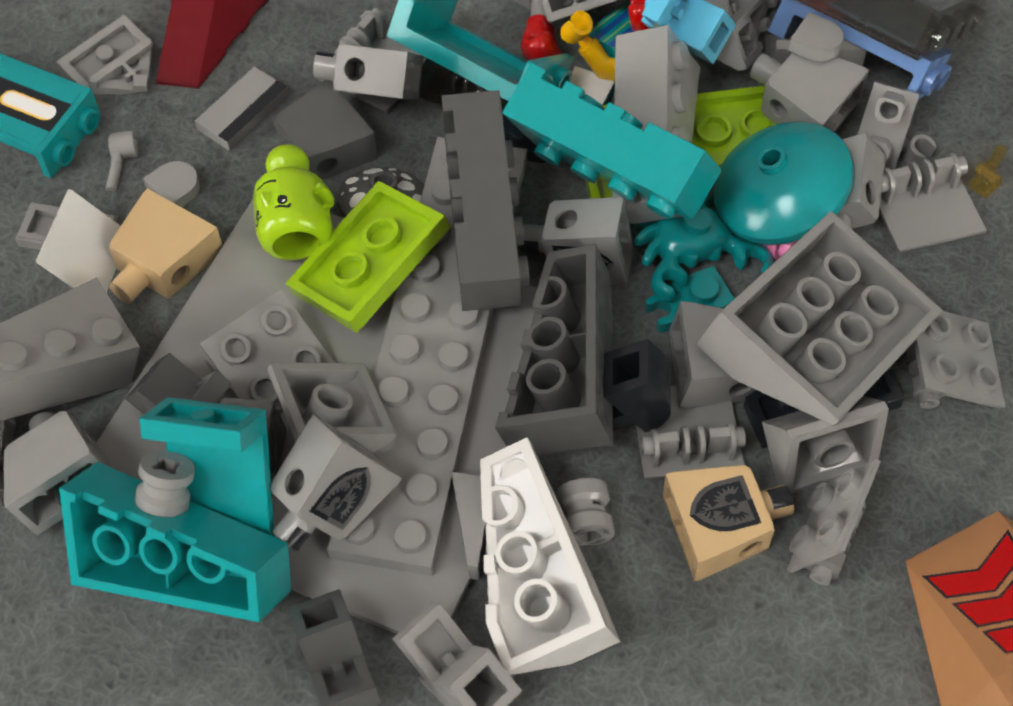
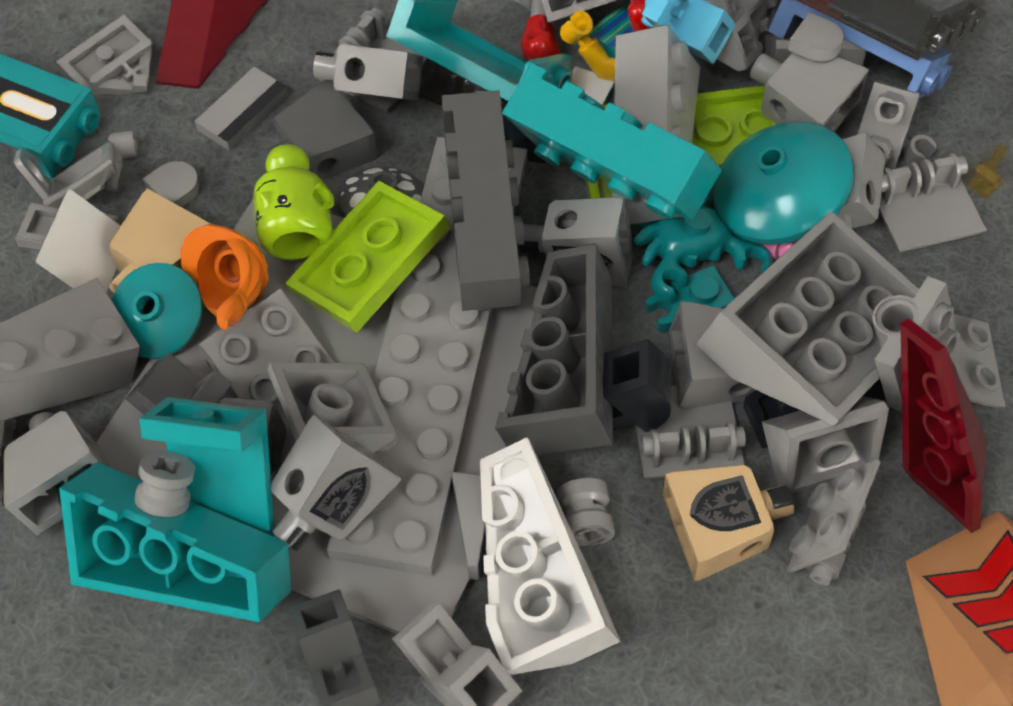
none -> light grey piece [14,140,117,208]
none -> teal dish [111,263,203,359]
none -> orange piece [181,224,269,330]
none -> light grey plate [873,276,959,413]
none -> dark red wedge [900,318,987,533]

